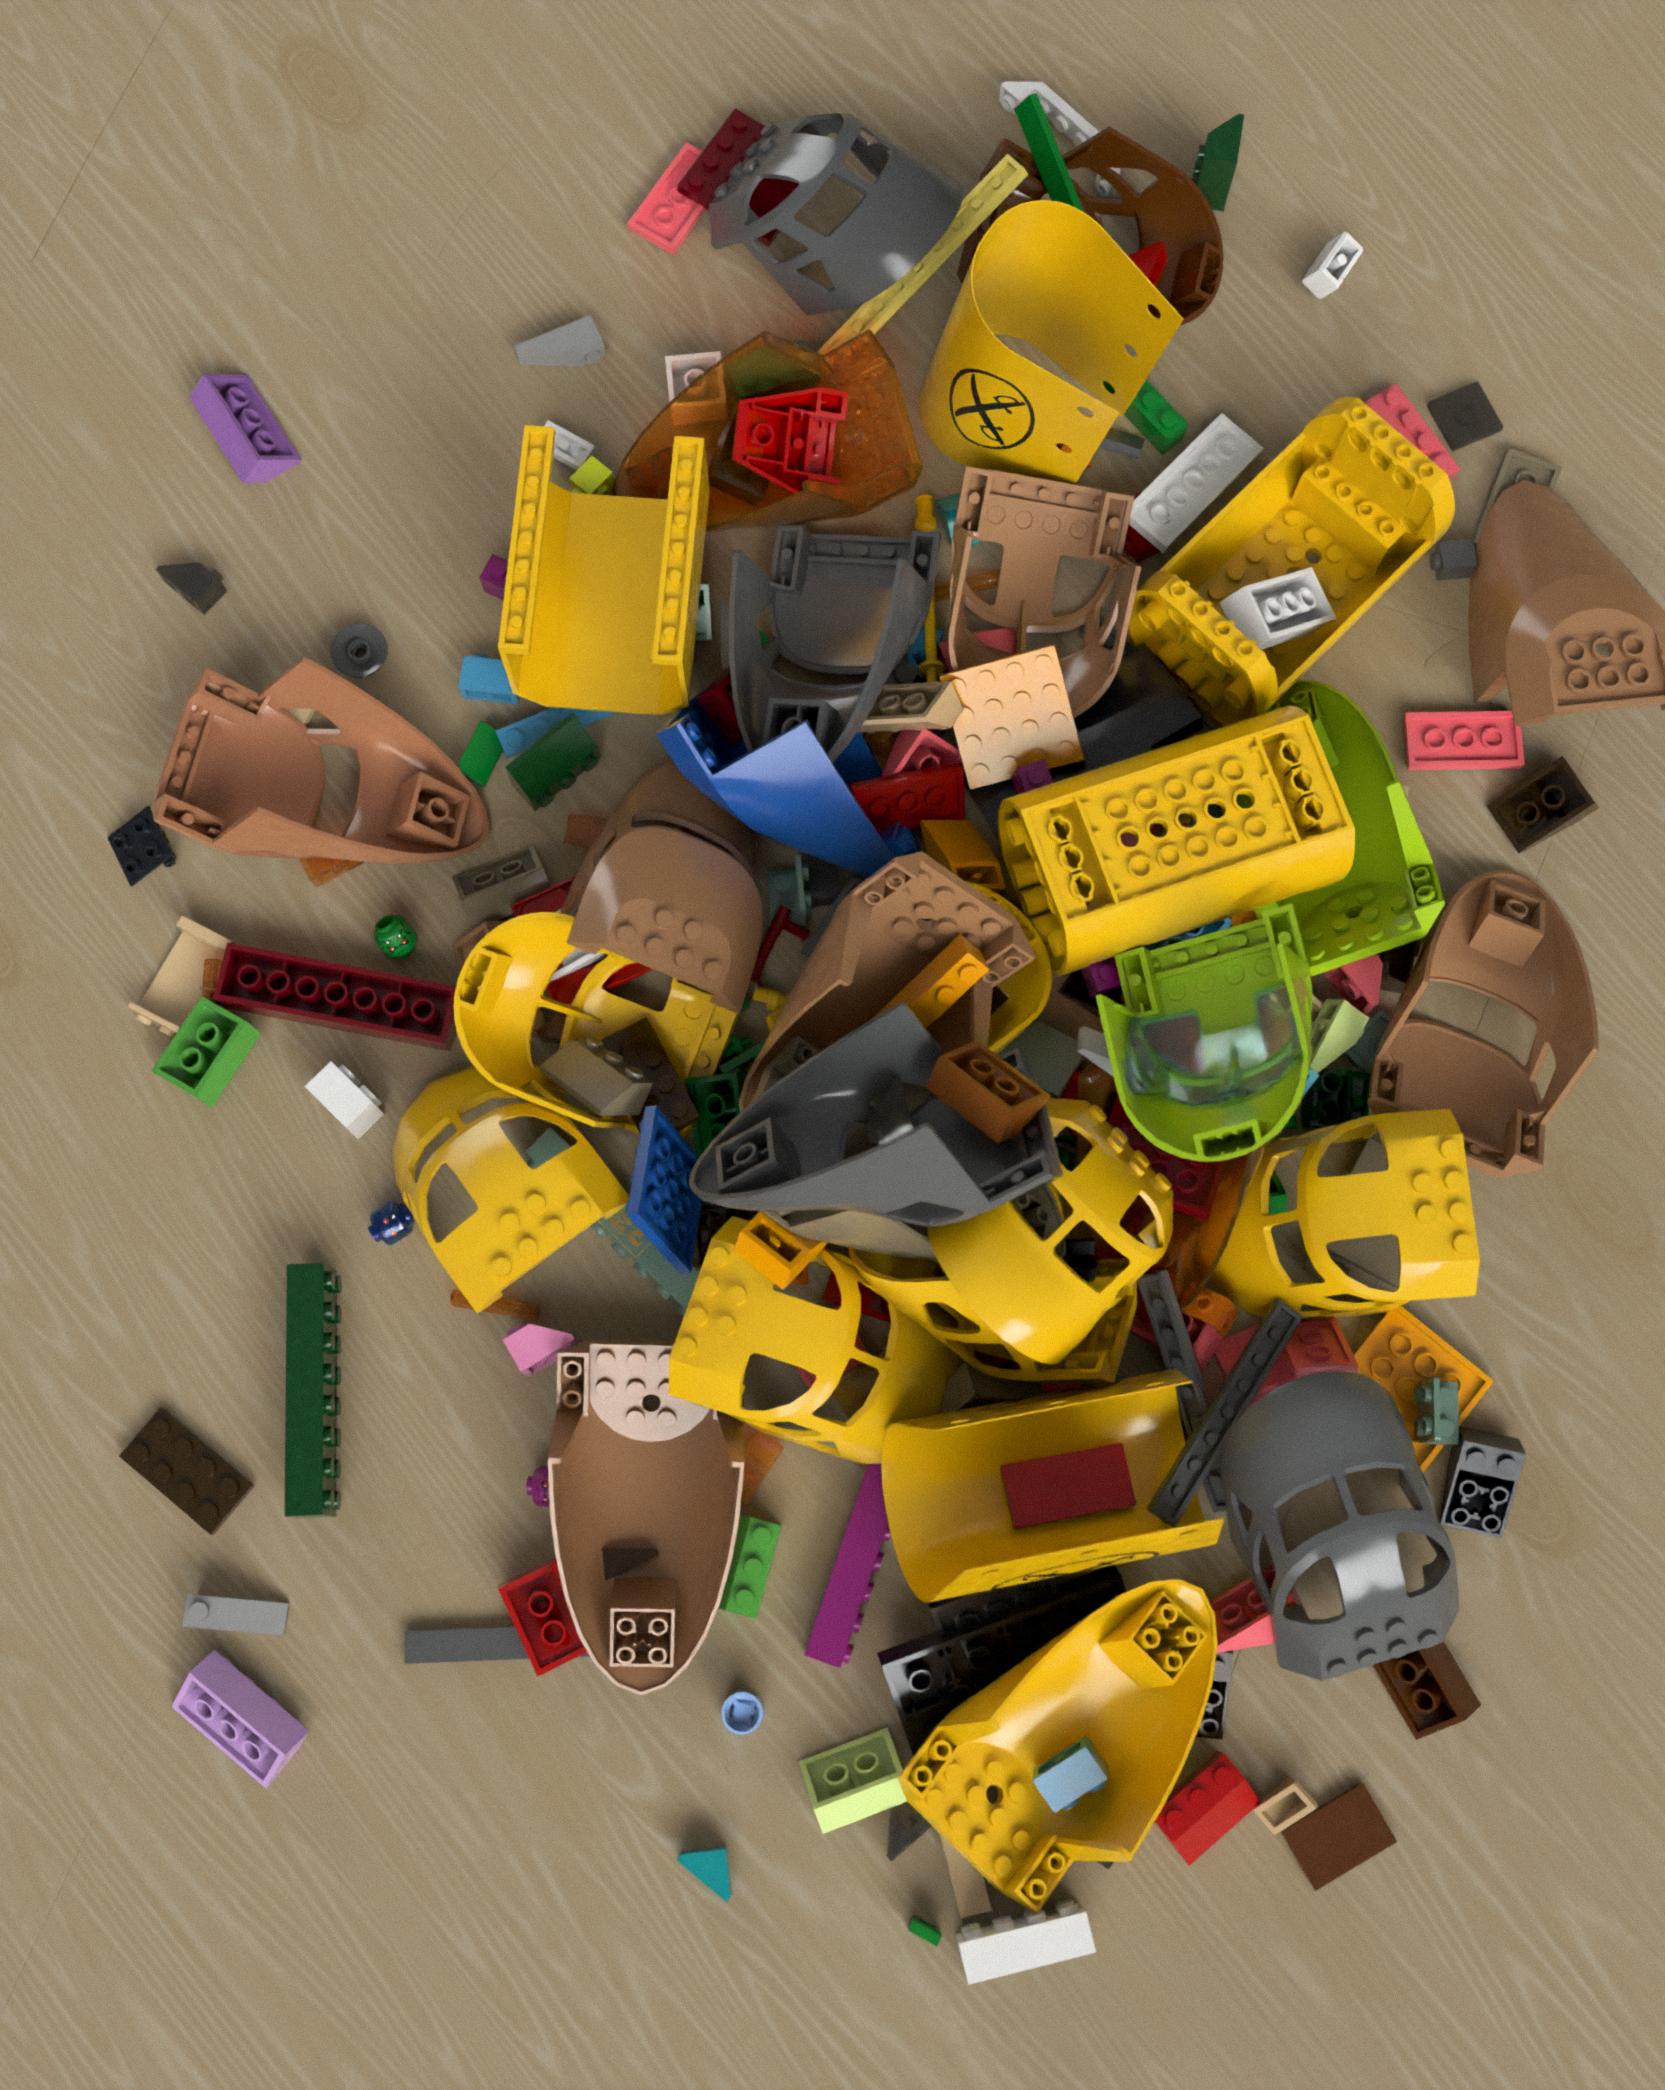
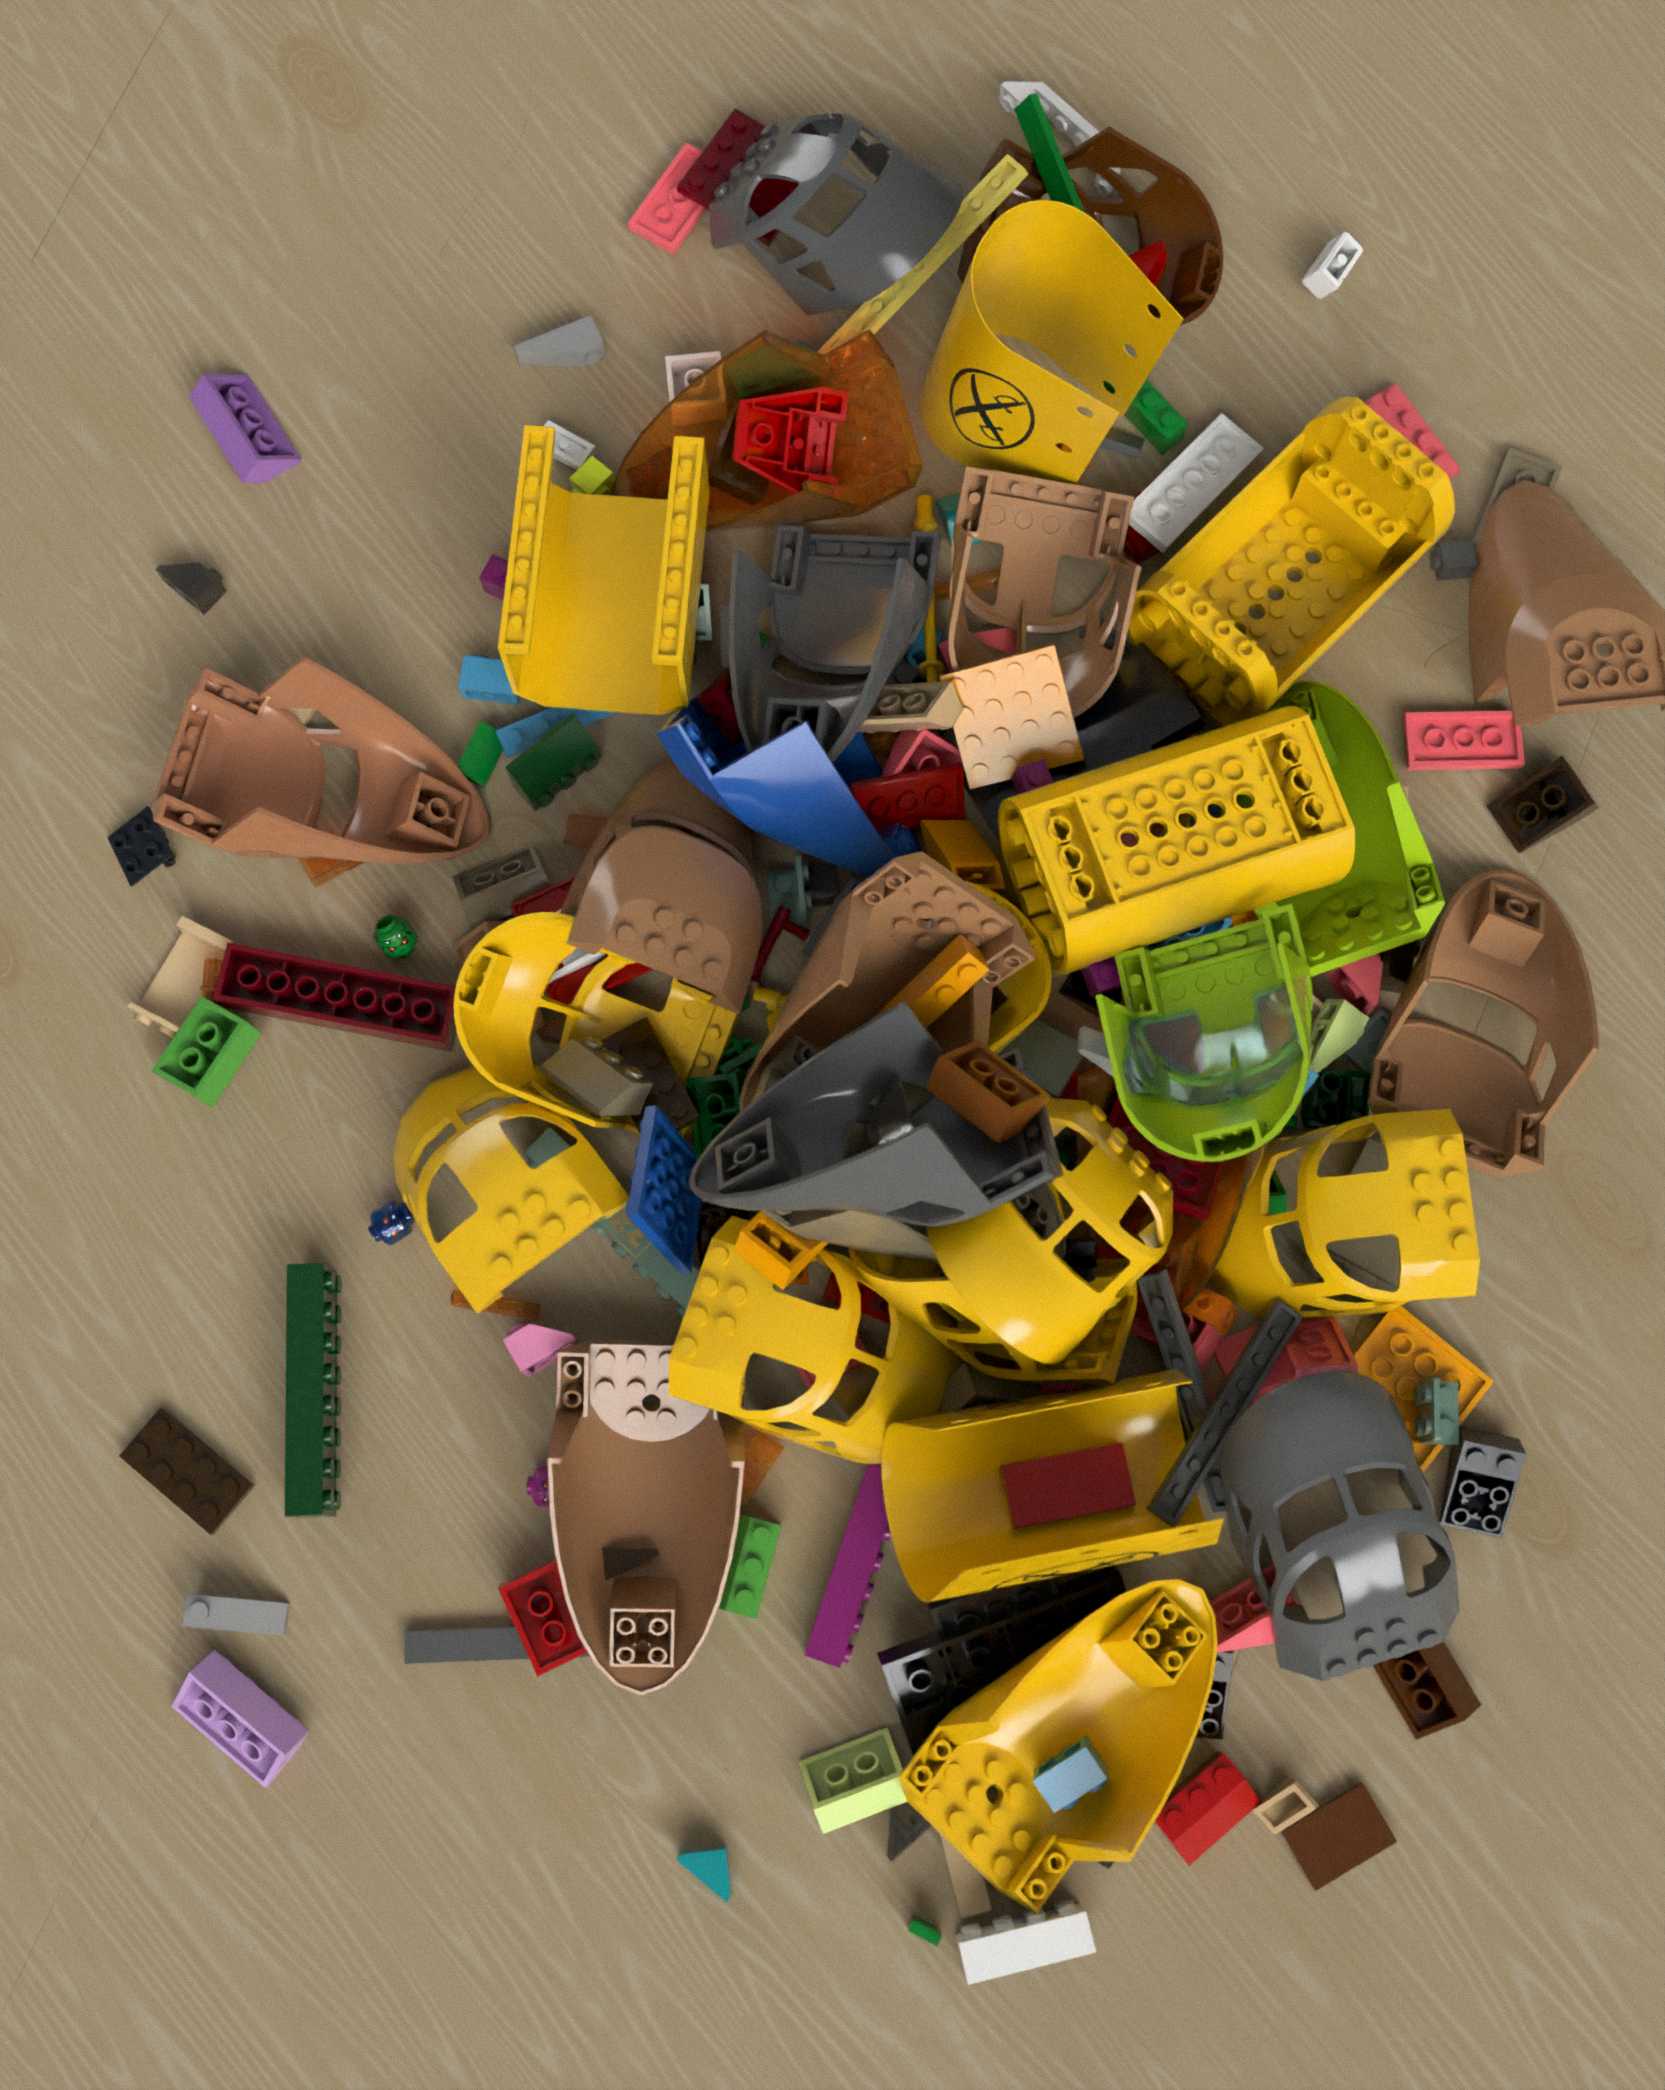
white brick [304,1061,384,1139] -> none
dark grey dish [330,624,388,678] -> none
light blue wheel [721,1690,764,1735] -> none
dark green slope [1191,114,1244,211] -> none
white brick [1219,567,1337,650] -> none
clear smoke tile [1427,381,1504,452] -> none

